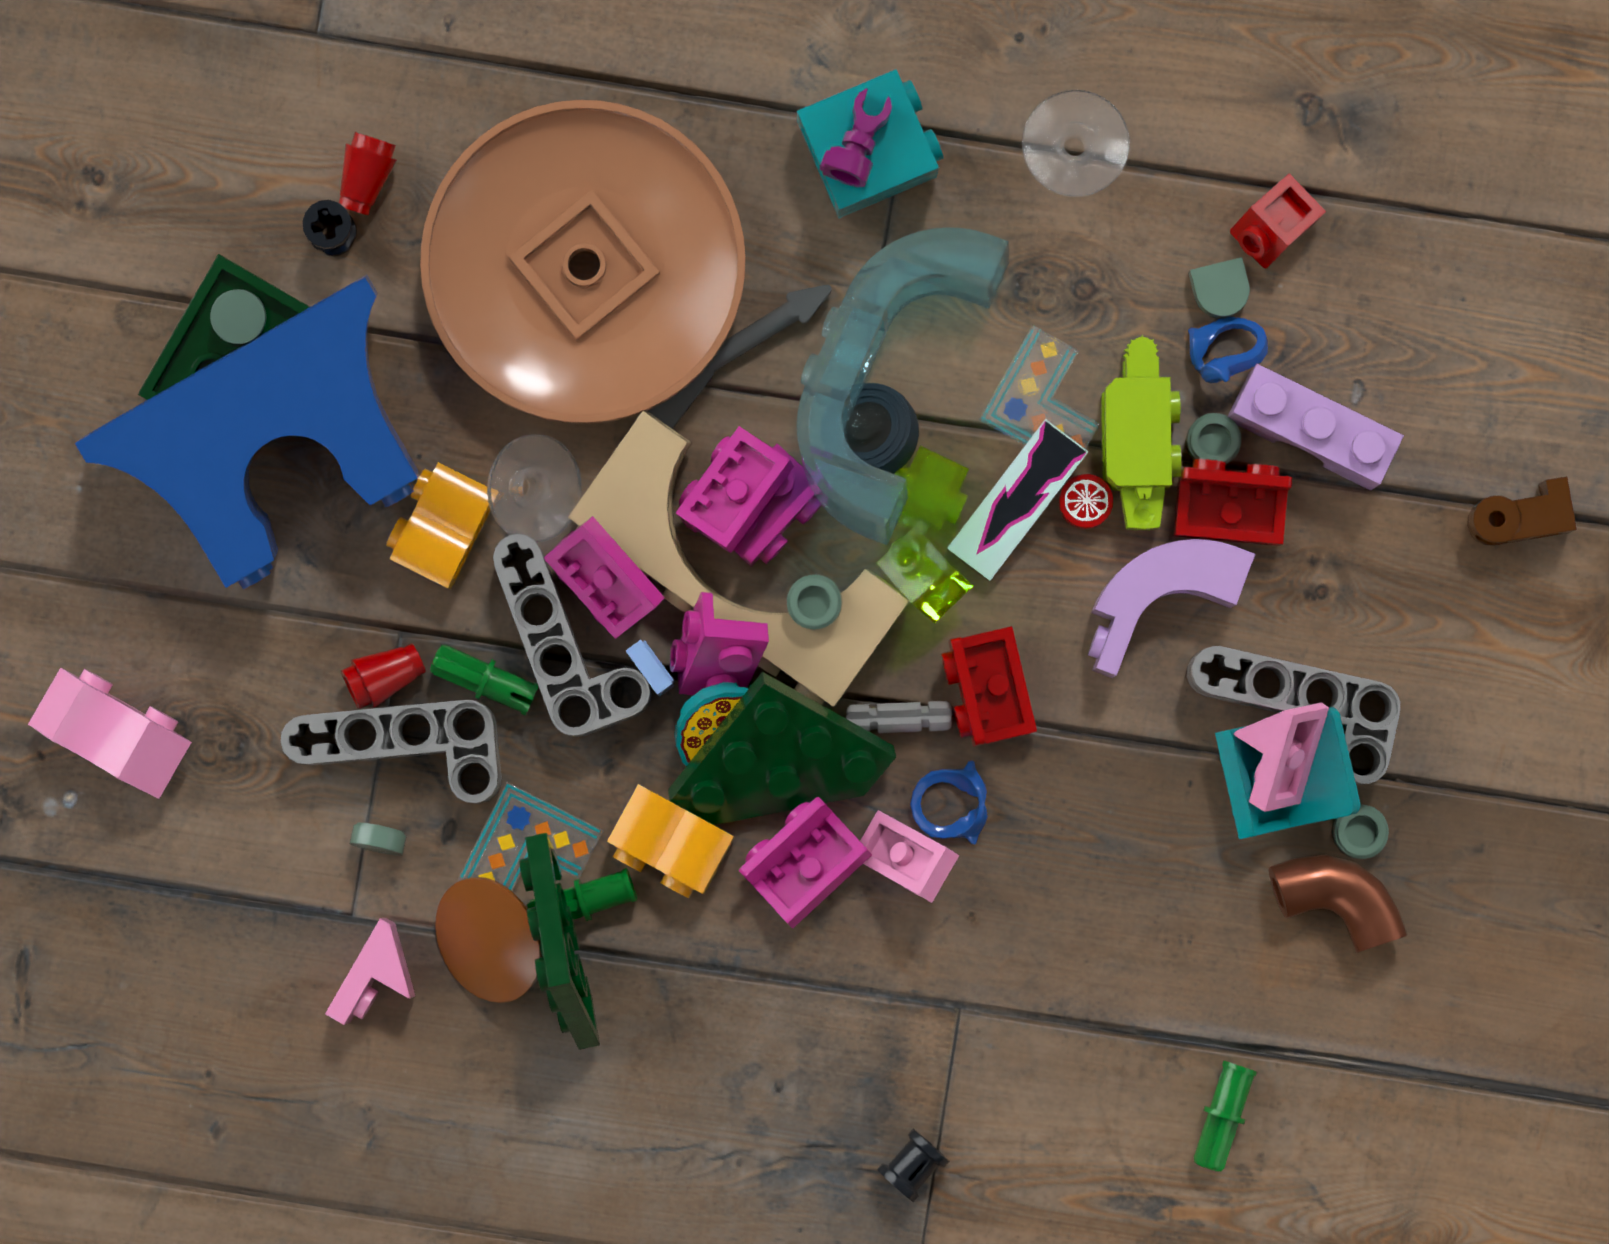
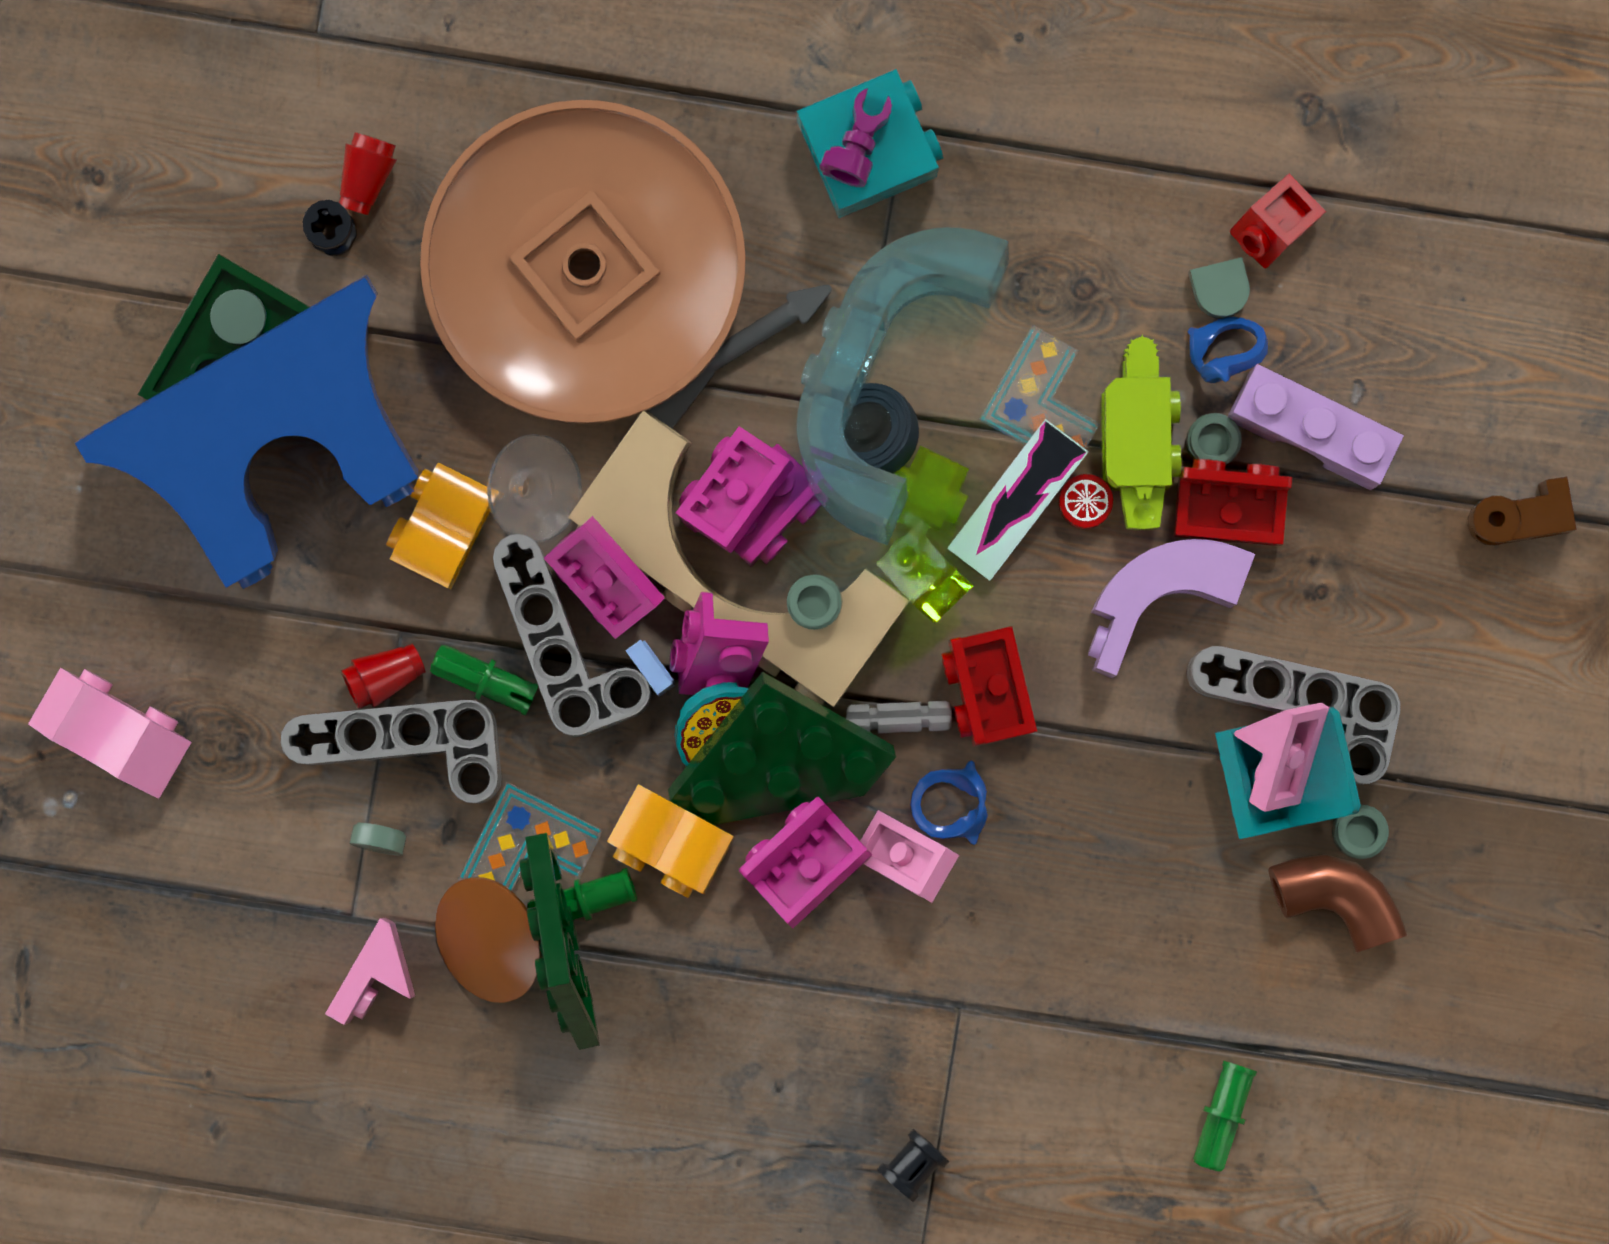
clear dish [1022,90,1130,197] -> none

